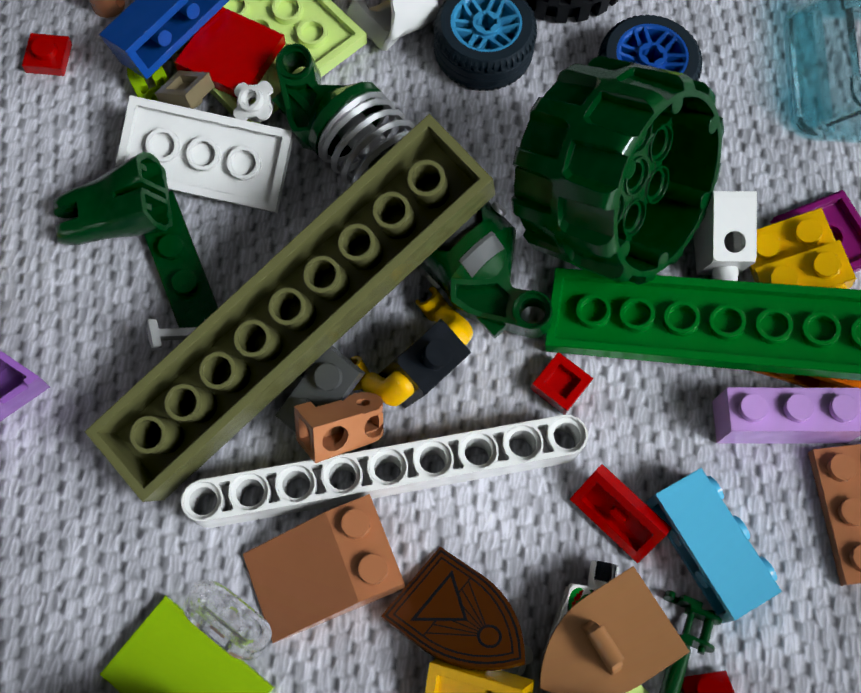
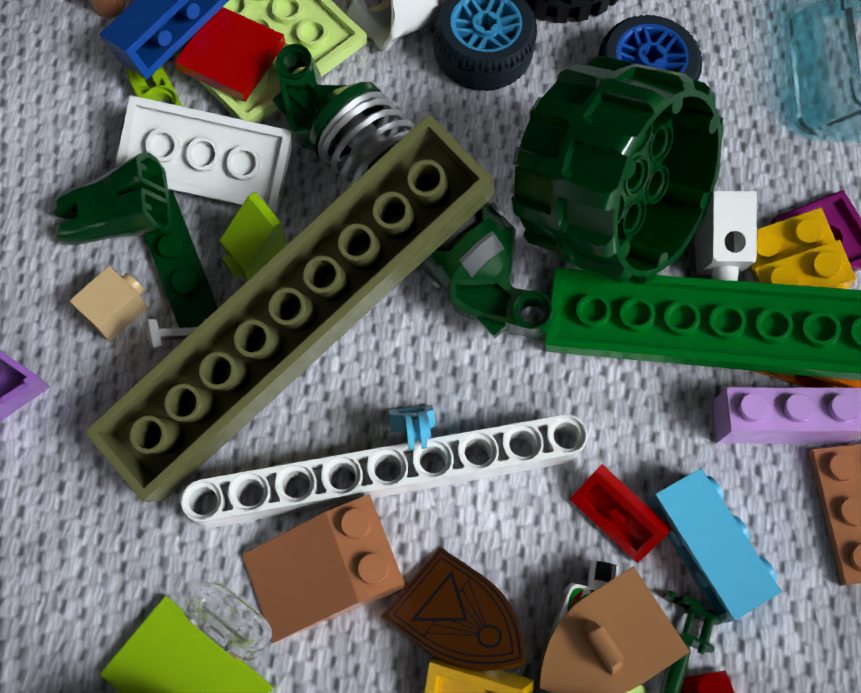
red plate [22,33,72,76] -> none
dark tan plate [155,70,215,109] -> none
white plate [233,81,274,122] -> none
dark grey plate [275,346,365,433] -> none
nougat leg [294,392,384,463] -> none
torso [350,287,473,408] -> none
red plate [530,352,593,415] -> none
none -> tan brick [69,266,148,342]
none -> lime slope [220,191,287,281]
none -> medium azure piece [389,405,435,450]

